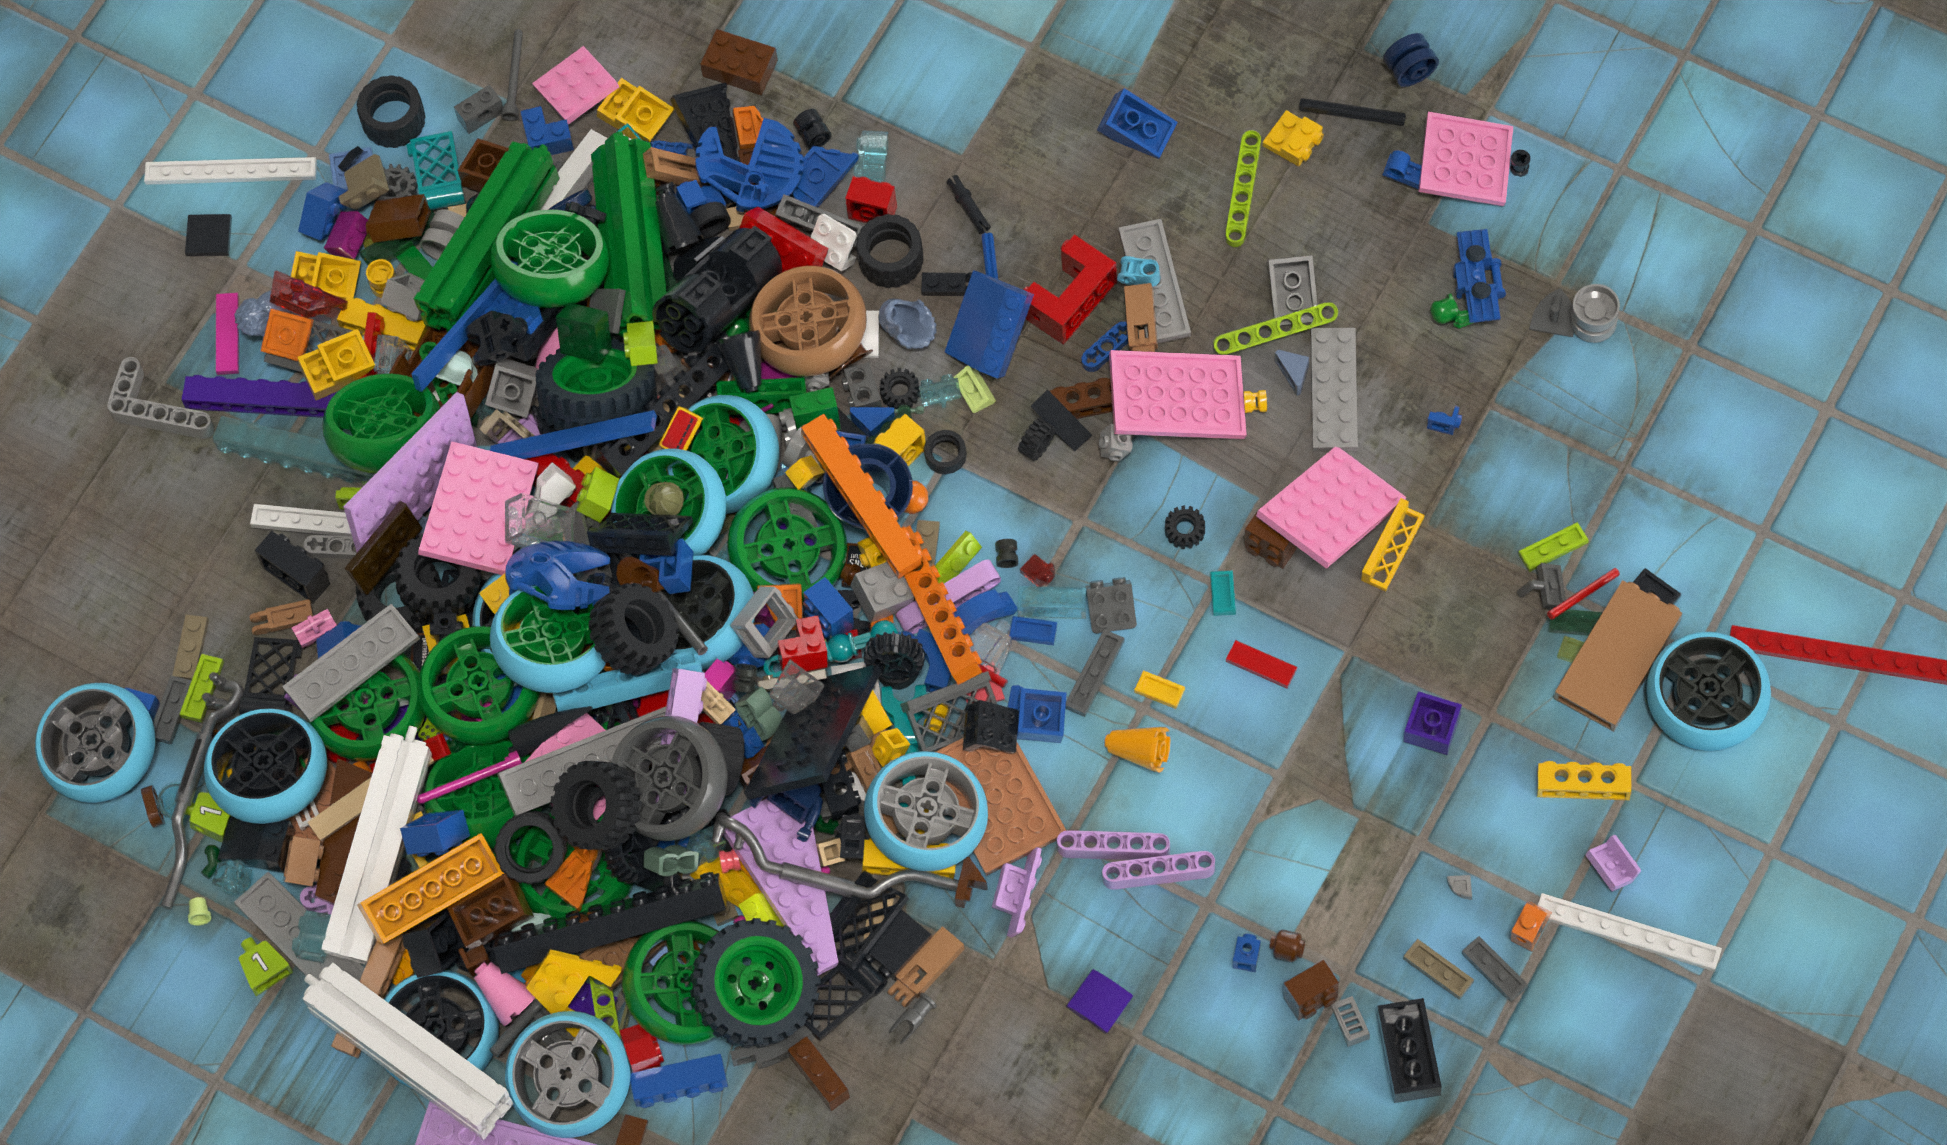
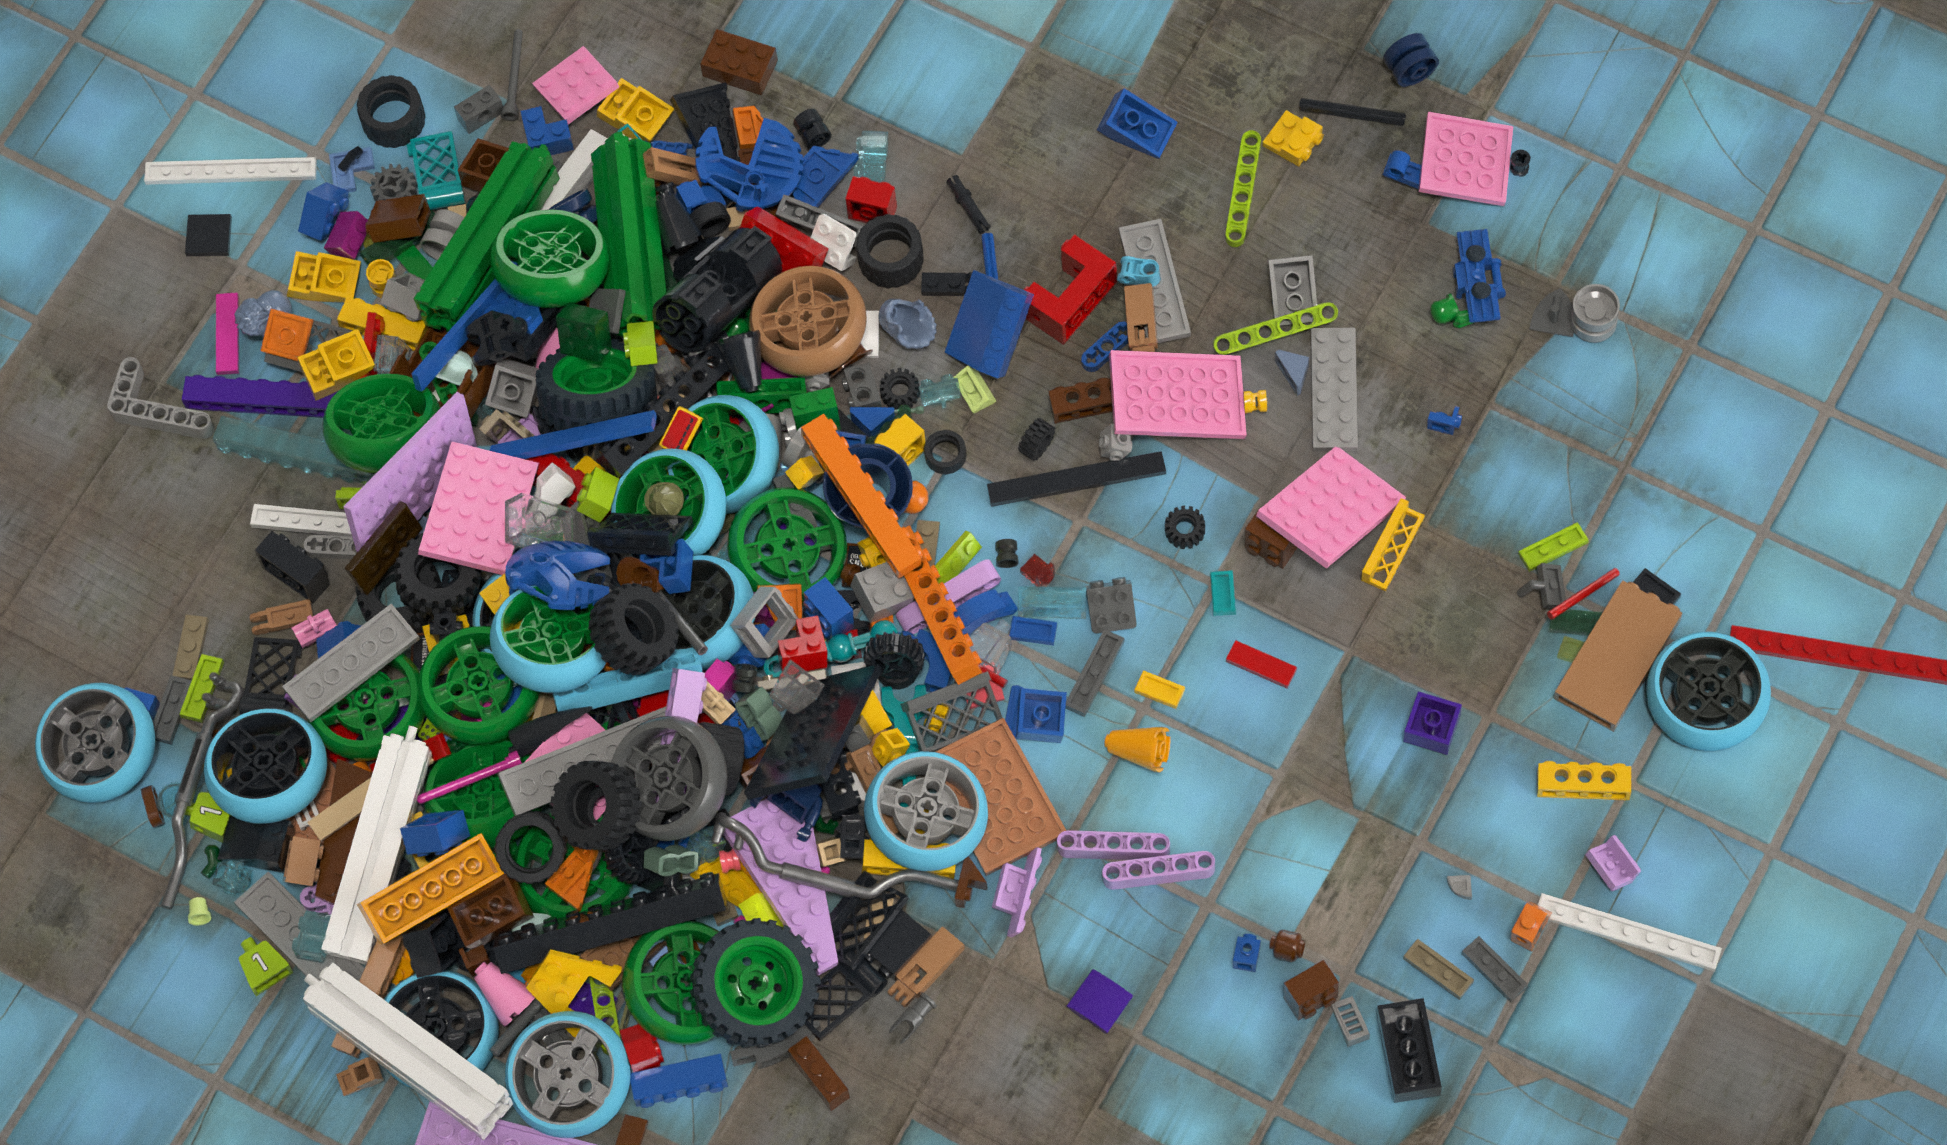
clear red wing [270,270,348,318] -> none
dark tan bracket [338,154,390,210] -> none
black plate [565,202,607,225] -> none
black bracket [963,700,1019,754] -> none
black sticker [1030,389,1092,451] -> none
none -> medium nougat brick [336,1057,384,1096]
none -> black tile [987,451,1166,507]

